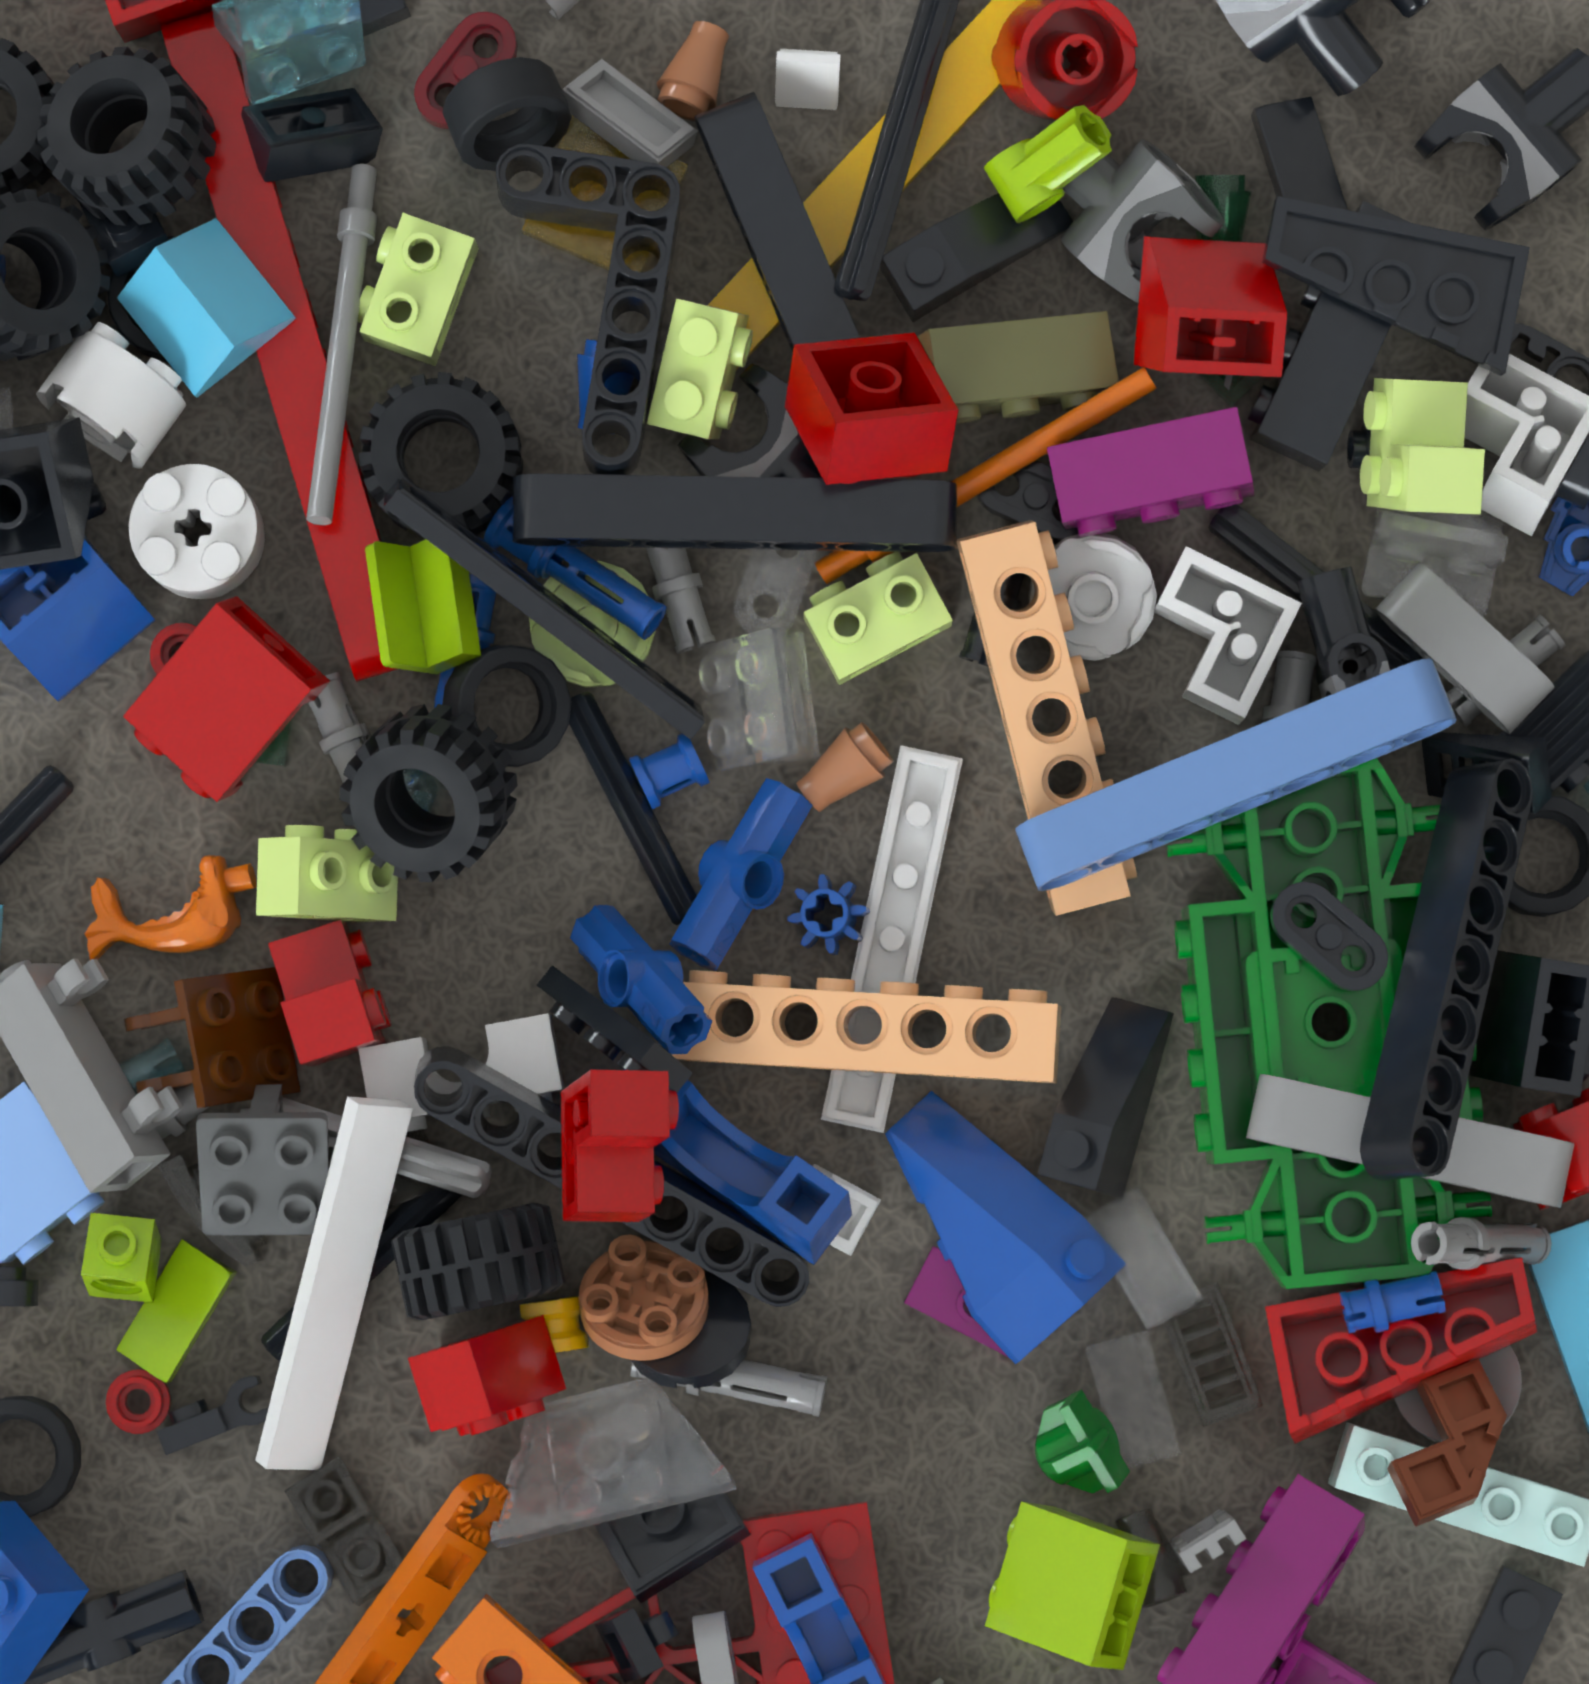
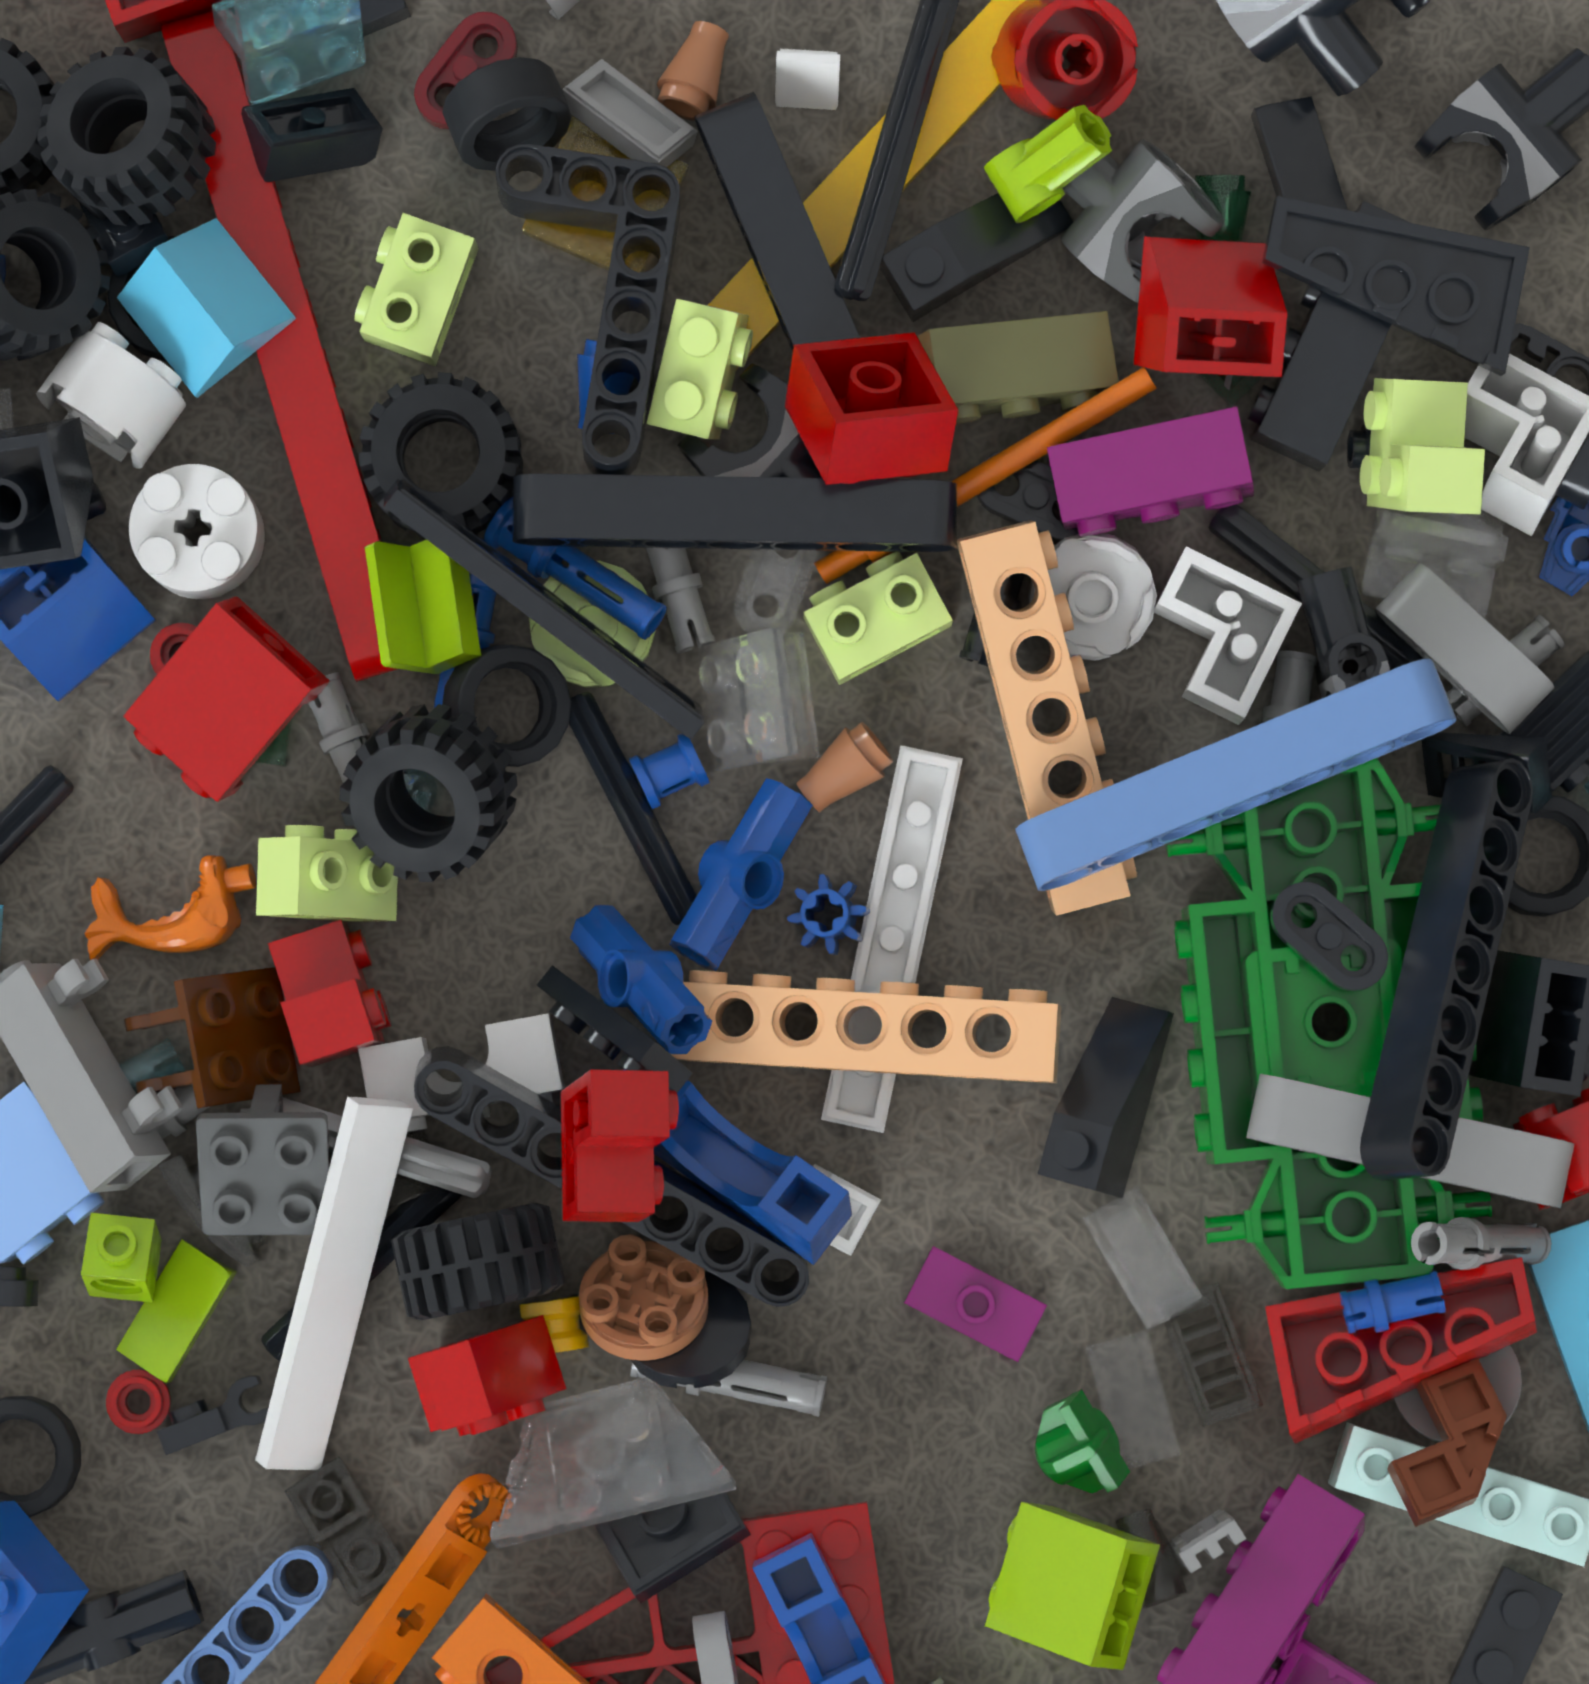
light grey bar [306,164,378,525] -> none
black tile [594,1607,679,1682] -> none
blue wedge [885,1091,1126,1364] -> none

